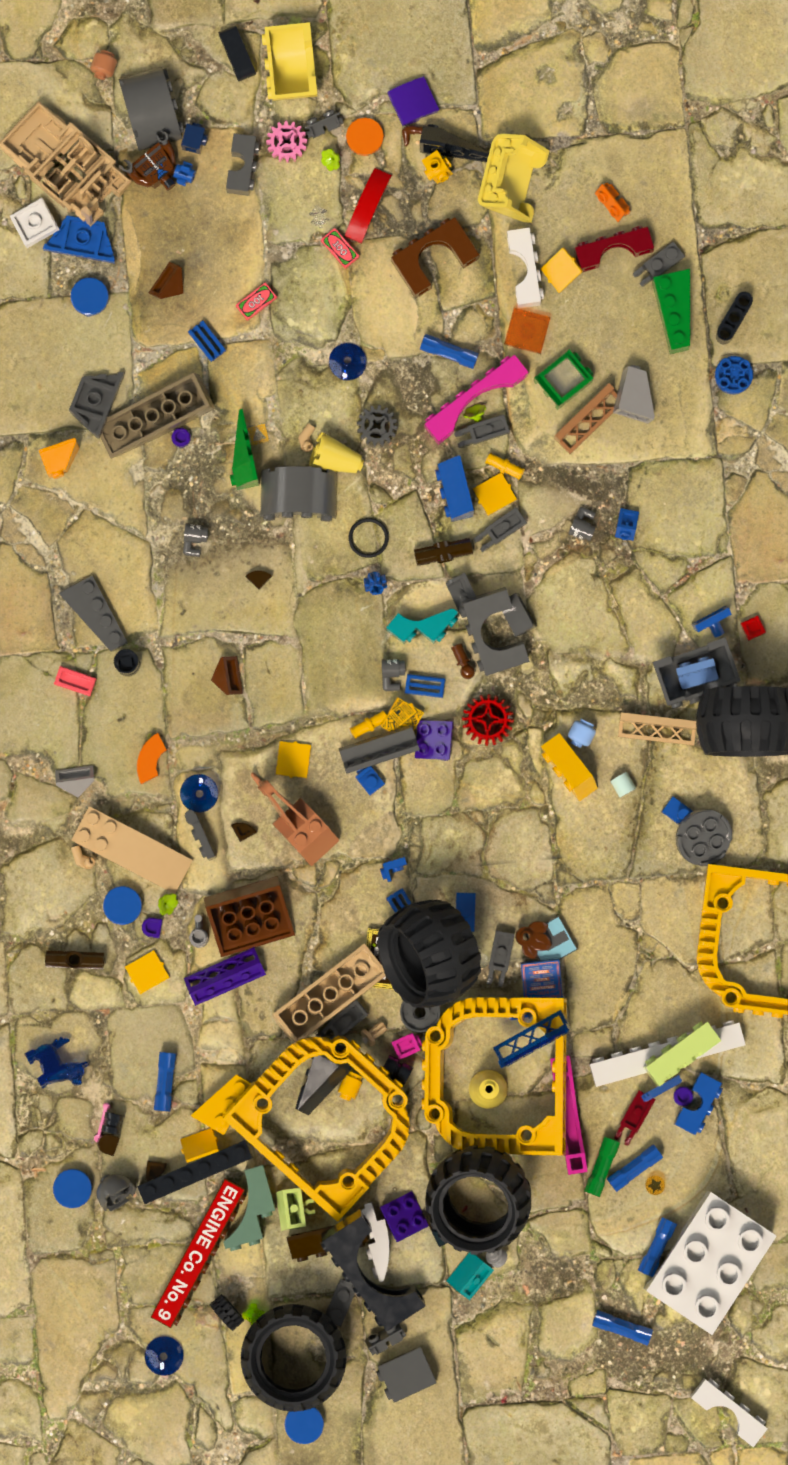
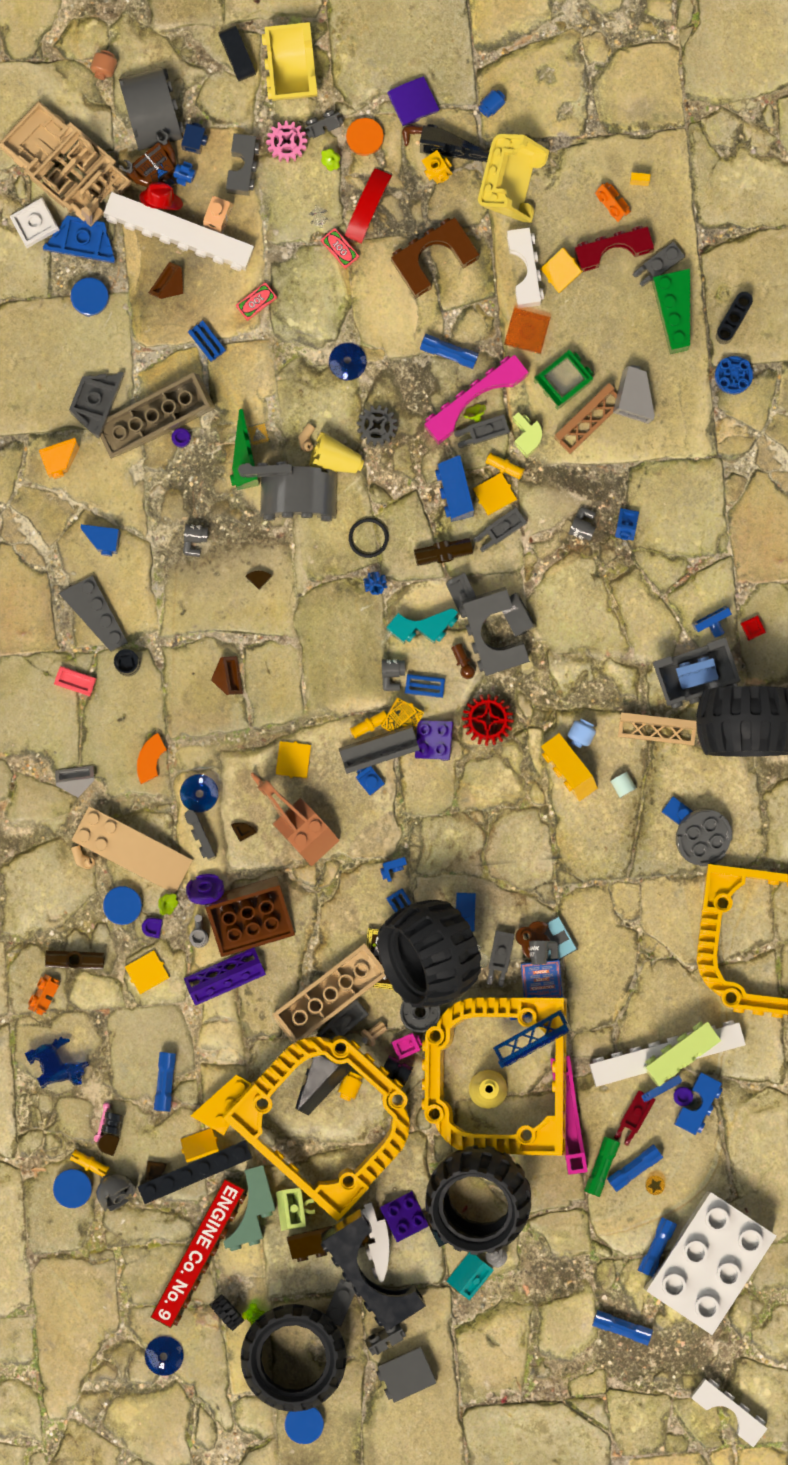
none -> orange hinge [28,974,59,1015]
none -> yellow pin [70,1149,110,1178]
none -> blue slope [80,524,120,557]
none -> white brick [104,192,254,271]
none -> red piece [139,181,183,210]
none -> dark purple tile [186,874,224,905]
none -> light nougat torso [203,196,234,234]
none -> dark grey hinge [238,461,293,478]
none -> blue brick [478,90,506,118]
none -> yellowish green brick [512,412,542,458]
none -> dark grey piece [529,941,558,965]
none -> yellow tile [630,172,650,186]

